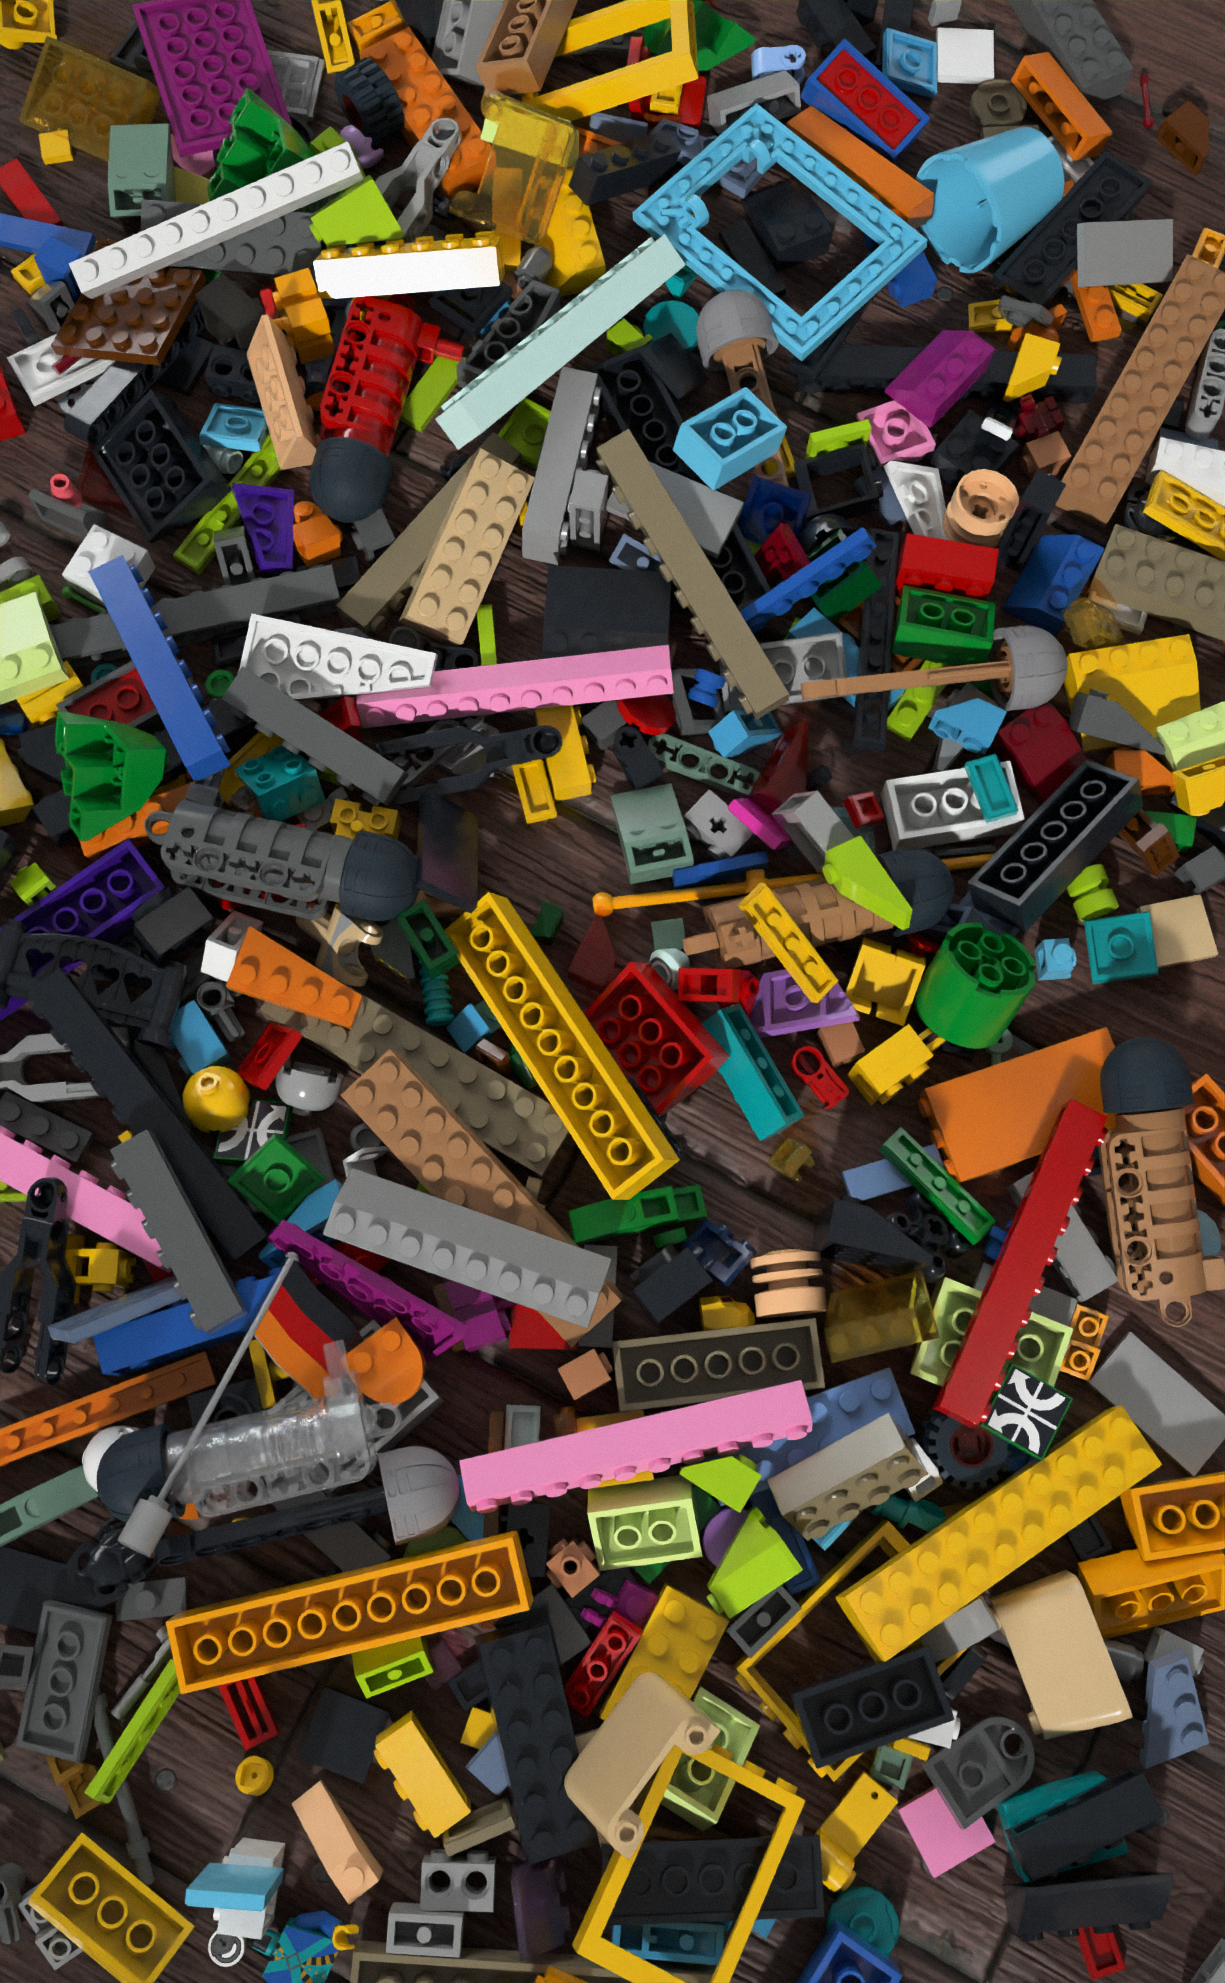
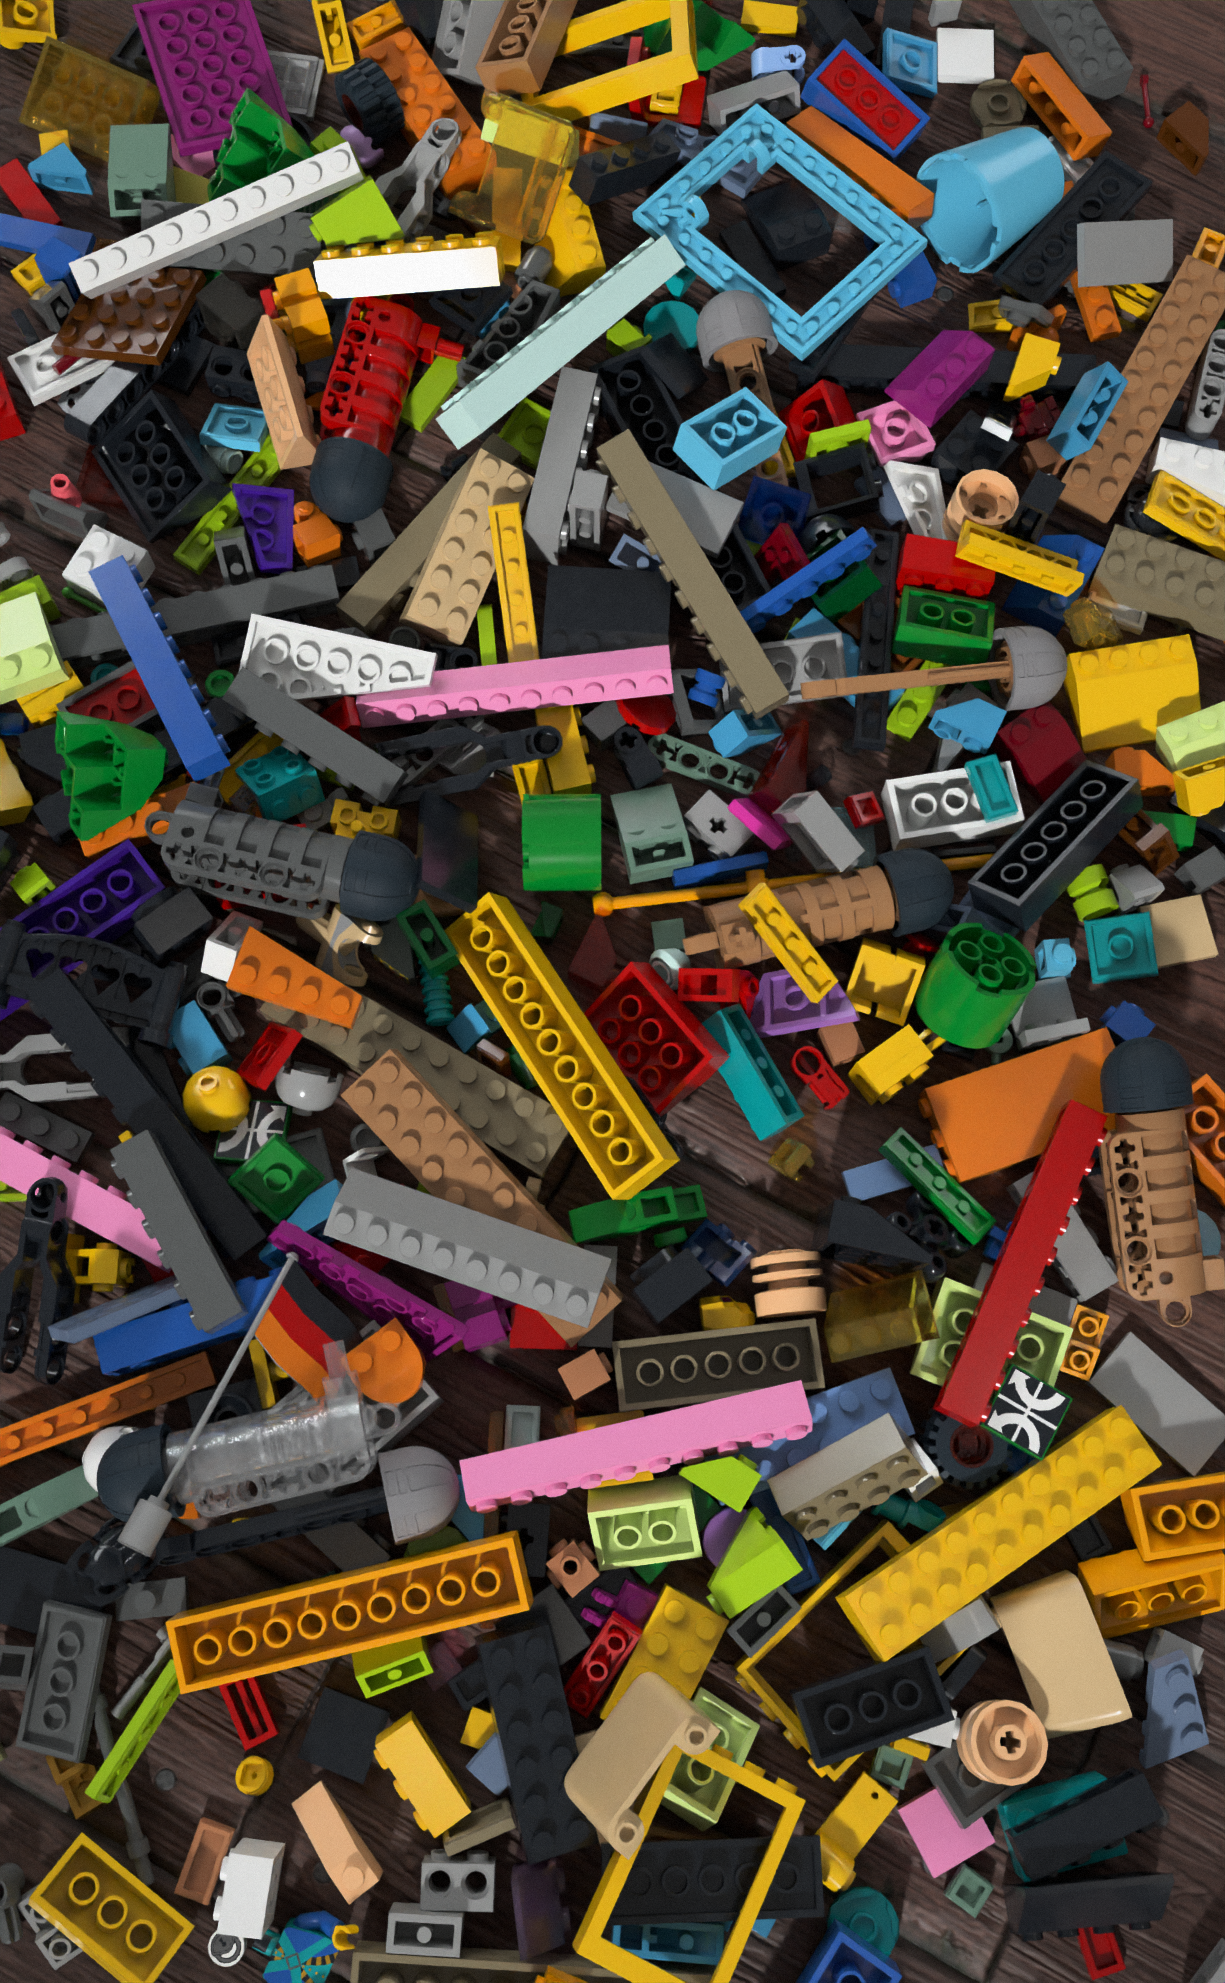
medium azure tile [185,1863,284,1912] -> none
lime slope [822,835,913,930] -> none
dark grey slope [1068,689,1165,755] -> none
none -> dark azure slope [28,142,94,195]
none -> nougat tile [174,1817,236,1906]
none -> yellow tile [488,502,539,663]
none -> green brick [522,794,601,891]
none -> yellow tile [741,0,798,38]
none -> red slope [778,379,857,462]
none -> sand green tile [943,1862,995,1918]
none -> yellow fence [955,520,1084,597]
none -> light nougat wheel [956,1700,1048,1786]
none -> light grey bracket [1011,976,1091,1051]
none -> dark azure brick [1046,361,1129,461]
none -> blue brick [1099,1001,1156,1047]
none -> light grey slope [1106,864,1165,916]

